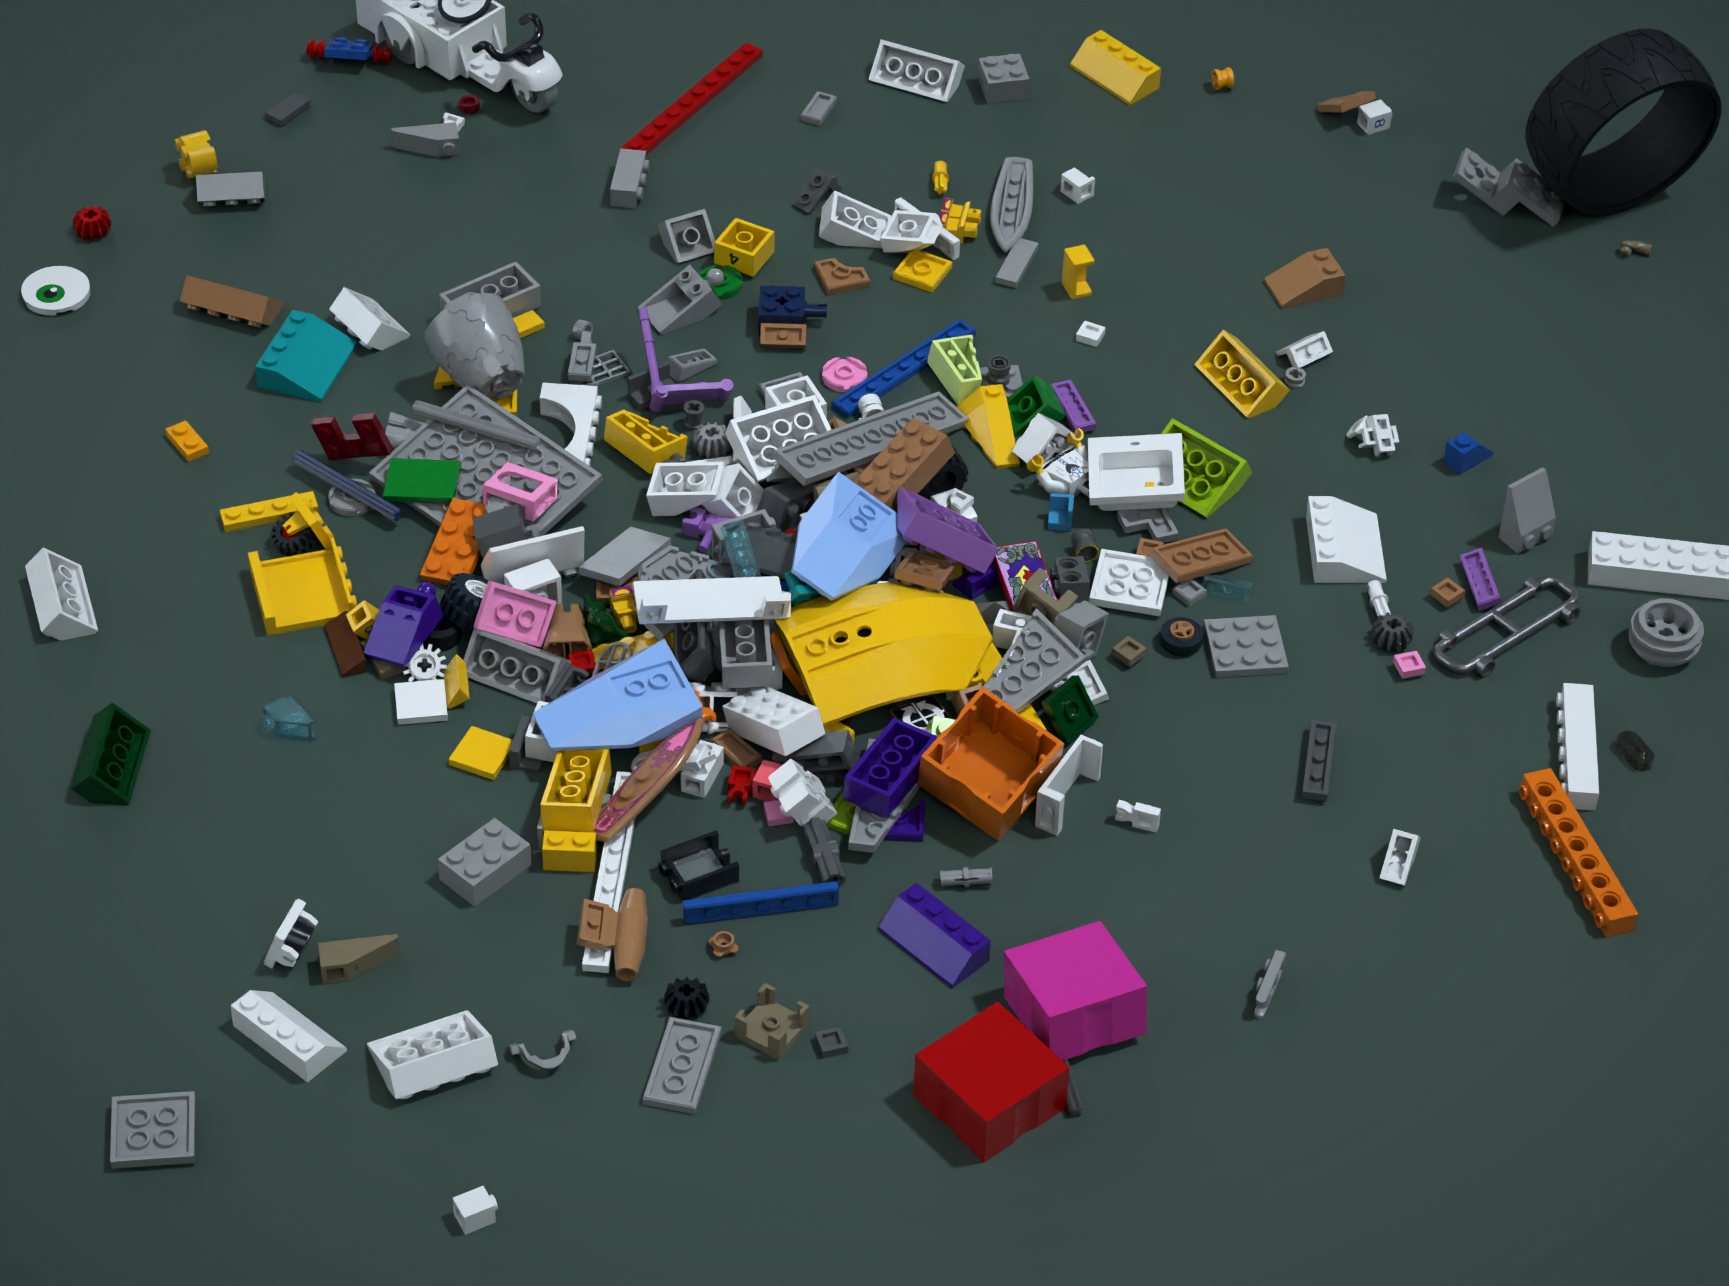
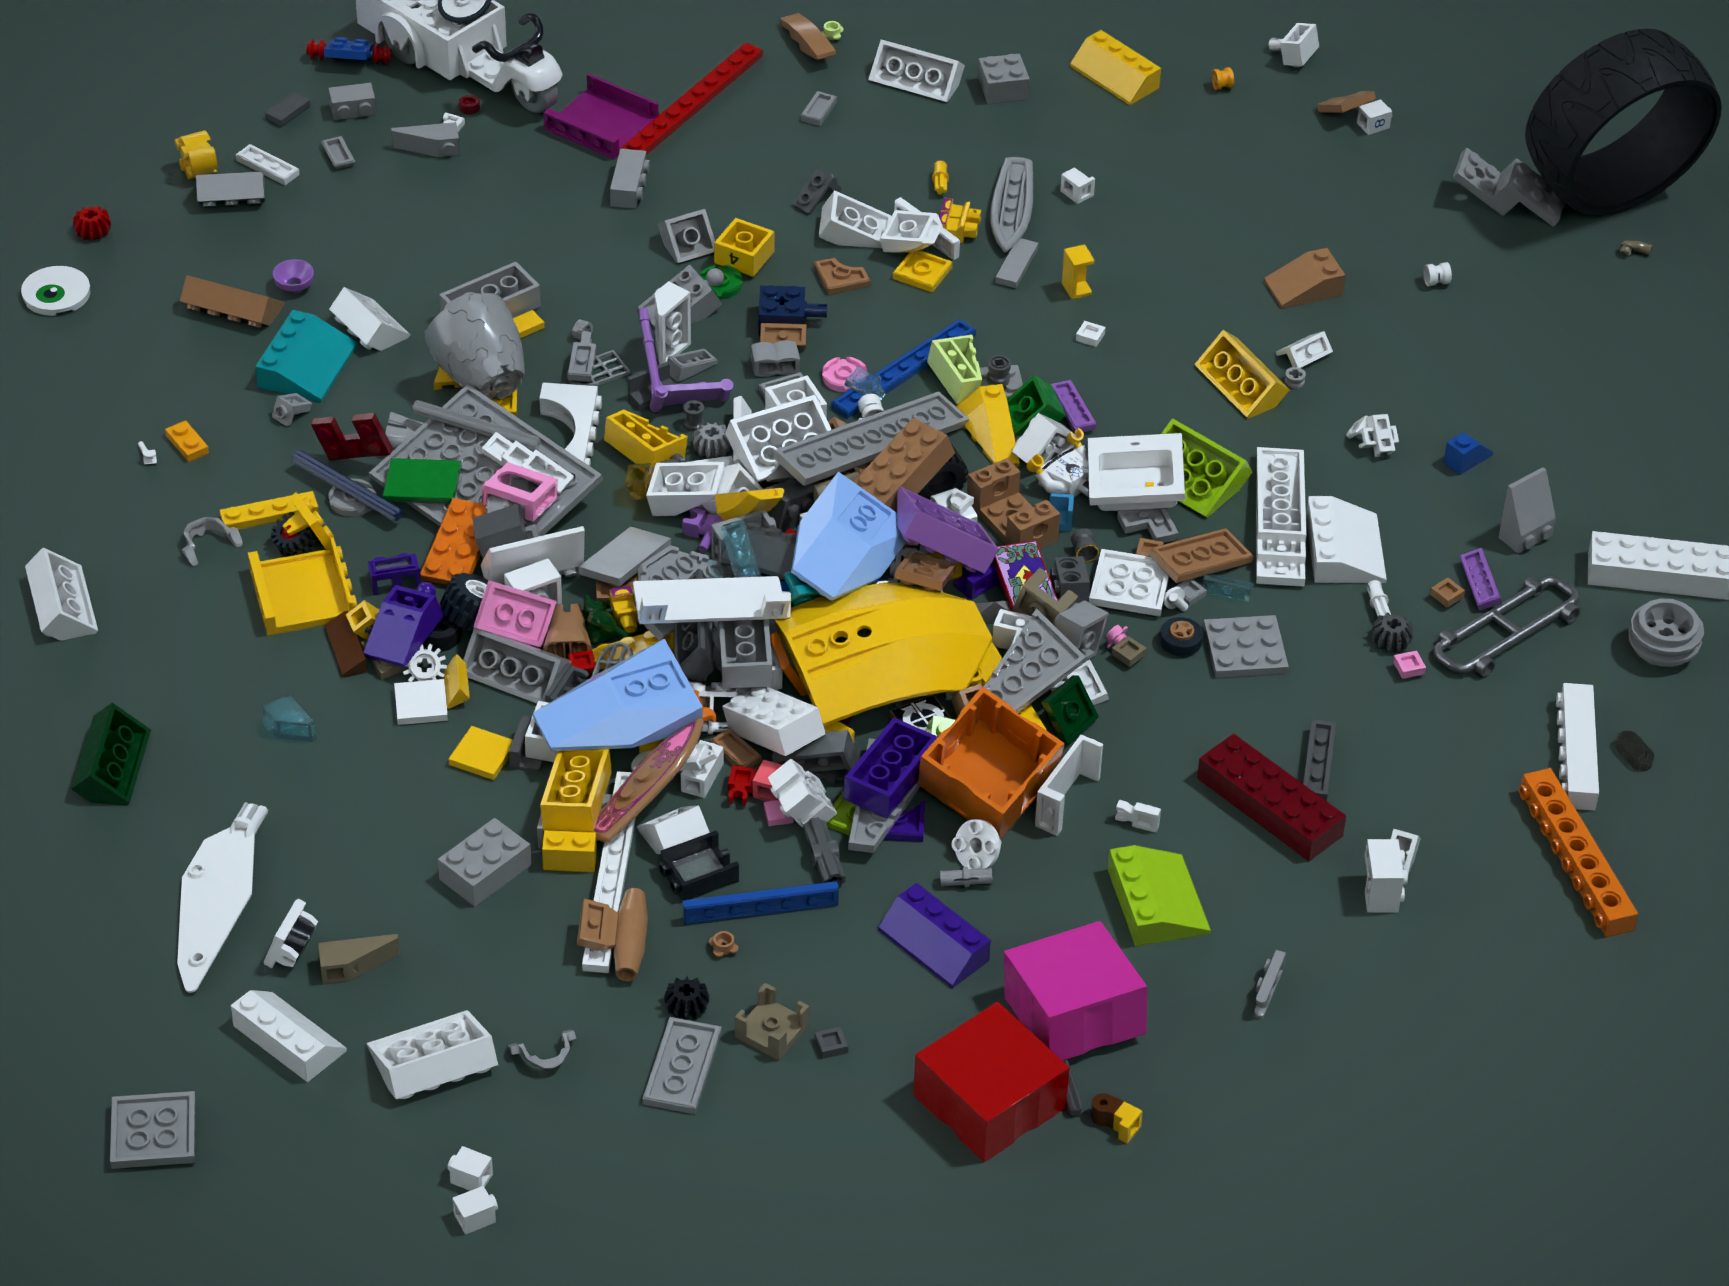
none -> white hand [138,441,157,465]
none -> white wing [177,802,268,993]
none -> light grey helmet [182,517,243,566]
none -> white tile [235,144,300,185]
none -> light grey bracket [272,393,312,426]
none -> medium lavender piece [273,259,314,294]
none -> light grey tile [321,136,355,170]
none -> light grey brick [329,82,376,120]
none -> dark purple window [368,553,421,595]
none -> white brick [448,1146,493,1191]
none -> white slope [481,432,574,495]
none -> magenta panel [543,73,659,160]
none -> clear yellow brick [625,463,654,500]
none -> white slope [637,805,710,854]
none -> white slope [654,281,691,365]
none -> yellow slope [715,488,784,521]
none -> light grey brick [750,340,800,377]
none -> medium nougat slope [780,13,836,60]
none -> yellowish green plate [822,21,844,40]
none -> clear light blue slope [844,367,885,400]
none -> white plate [952,819,1002,869]
none -> medium nougat plate [967,458,1060,549]
none -> leg [1091,1093,1143,1144]
none -> bright pink plate [1105,625,1129,649]
none -> lime slope [1108,845,1211,946]
none -> white plate [1163,587,1188,612]
none -> dark red brick [1197,733,1346,861]
none -> white slope [1256,447,1306,587]
none -> white brick [1269,23,1319,67]
none -> white brick [1365,839,1408,913]
none -> white wheel [1423,262,1452,287]

